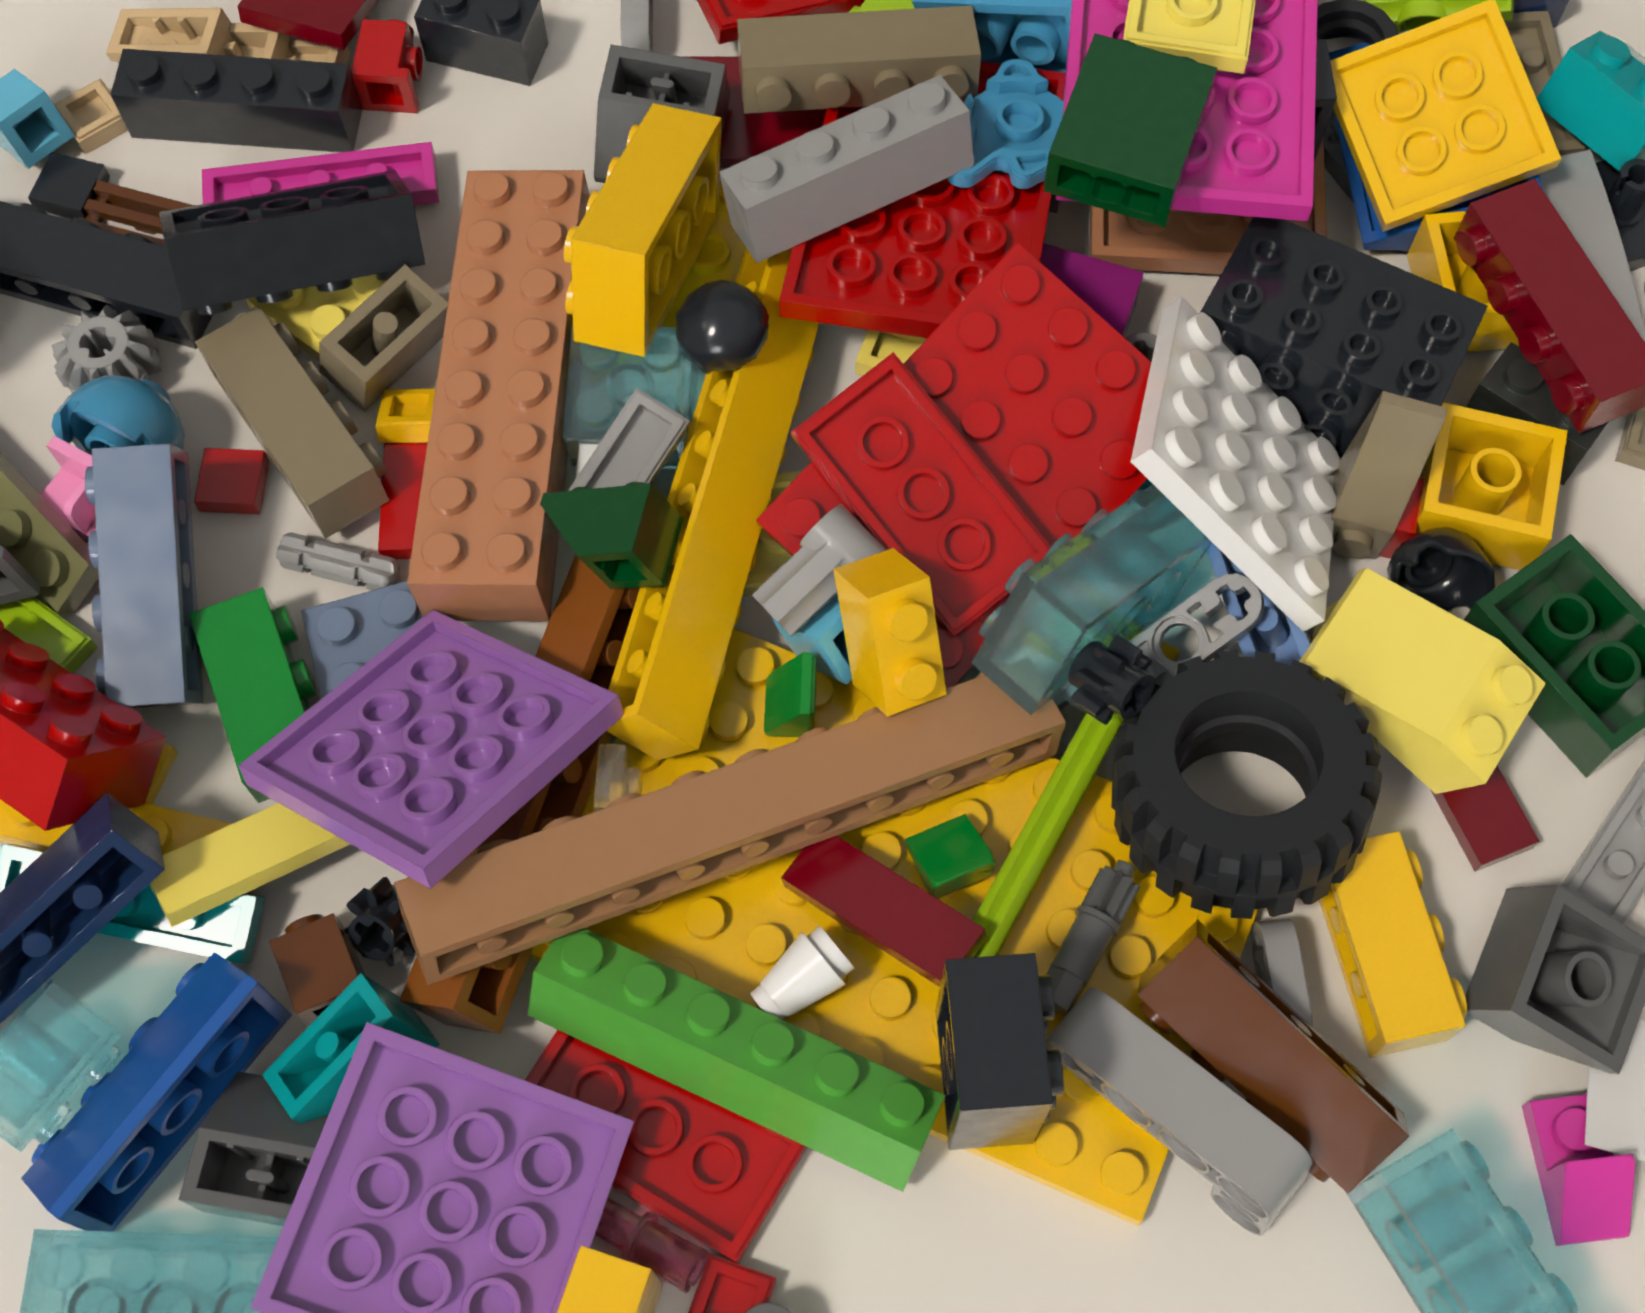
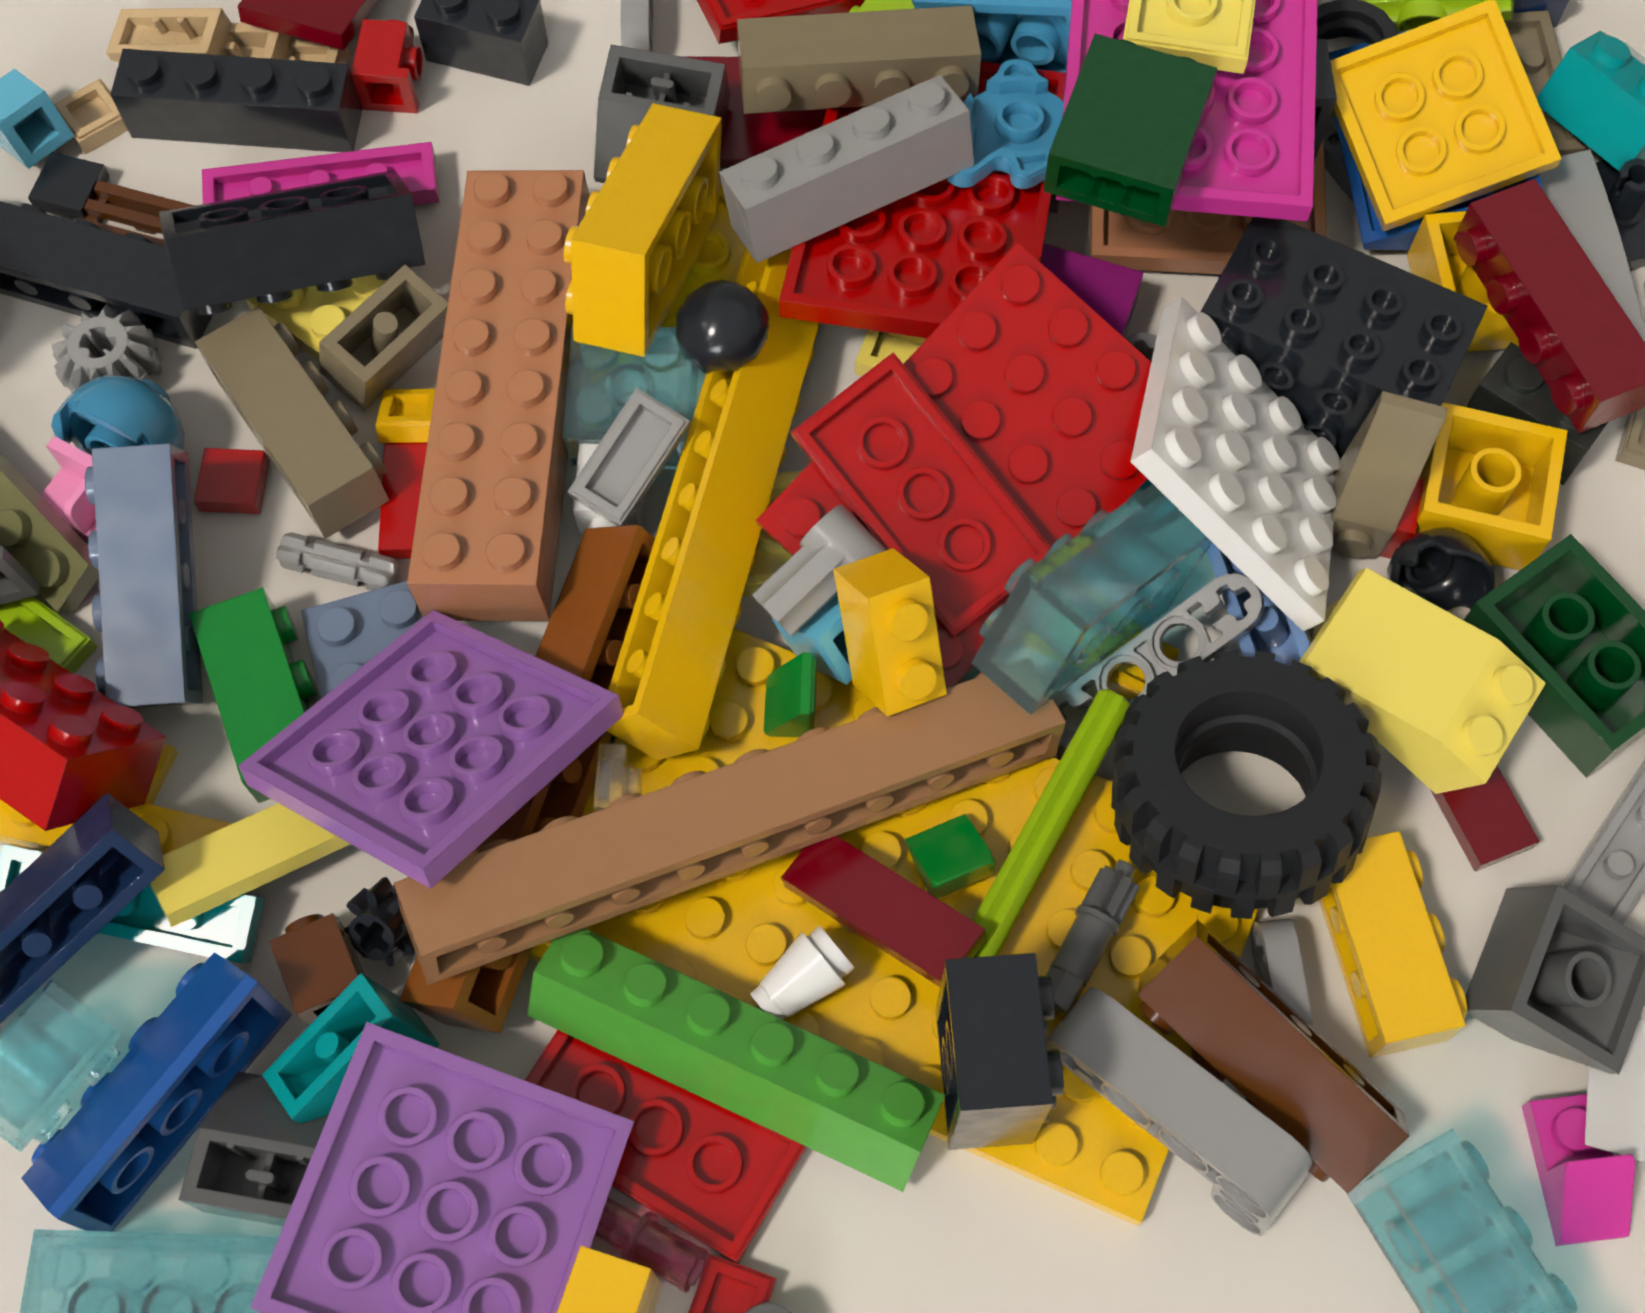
dark green slope [540,482,684,589] -> none
black gear [1068,635,1155,725] -> none

